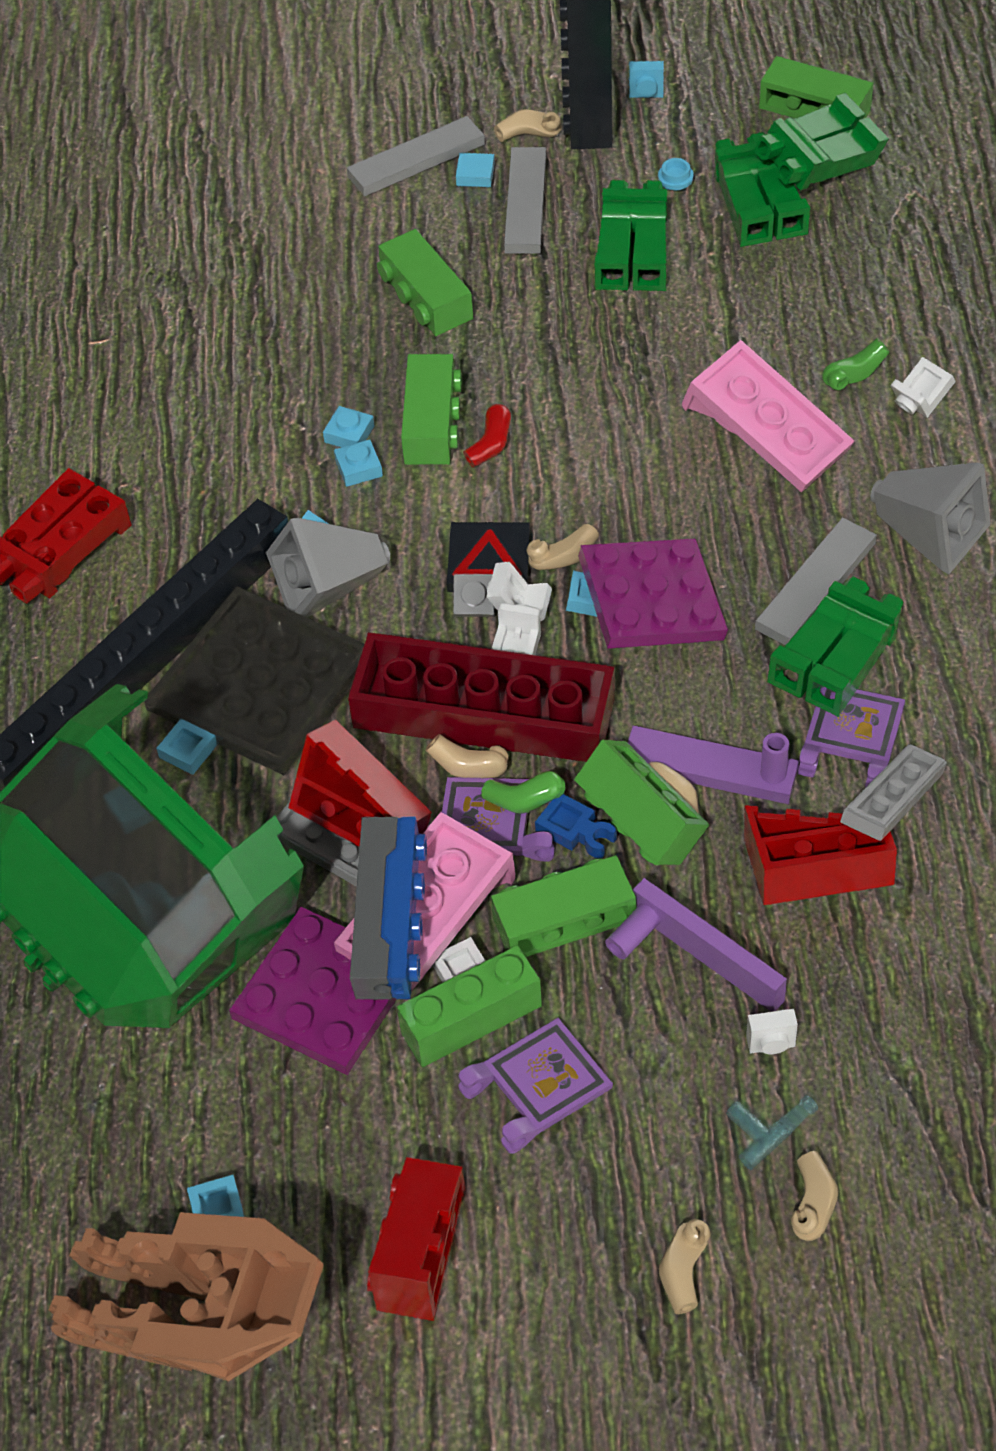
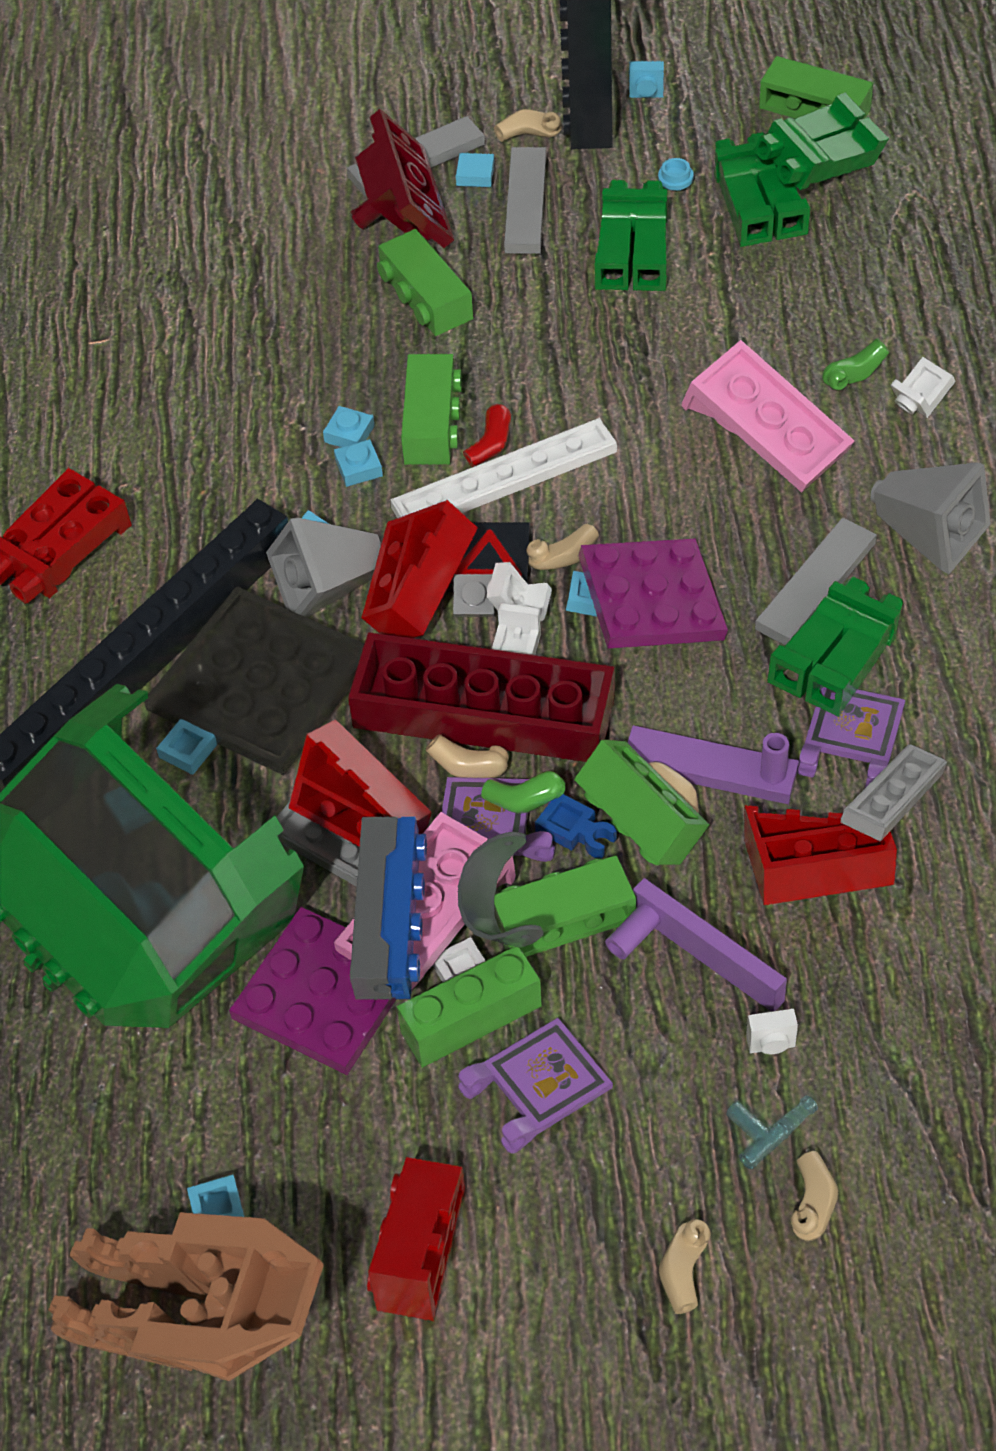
none -> dark red brick [350,109,454,248]
none -> red wedge [361,500,478,638]
none -> white tile [390,418,617,518]
none -> dark grey piece [458,832,543,948]

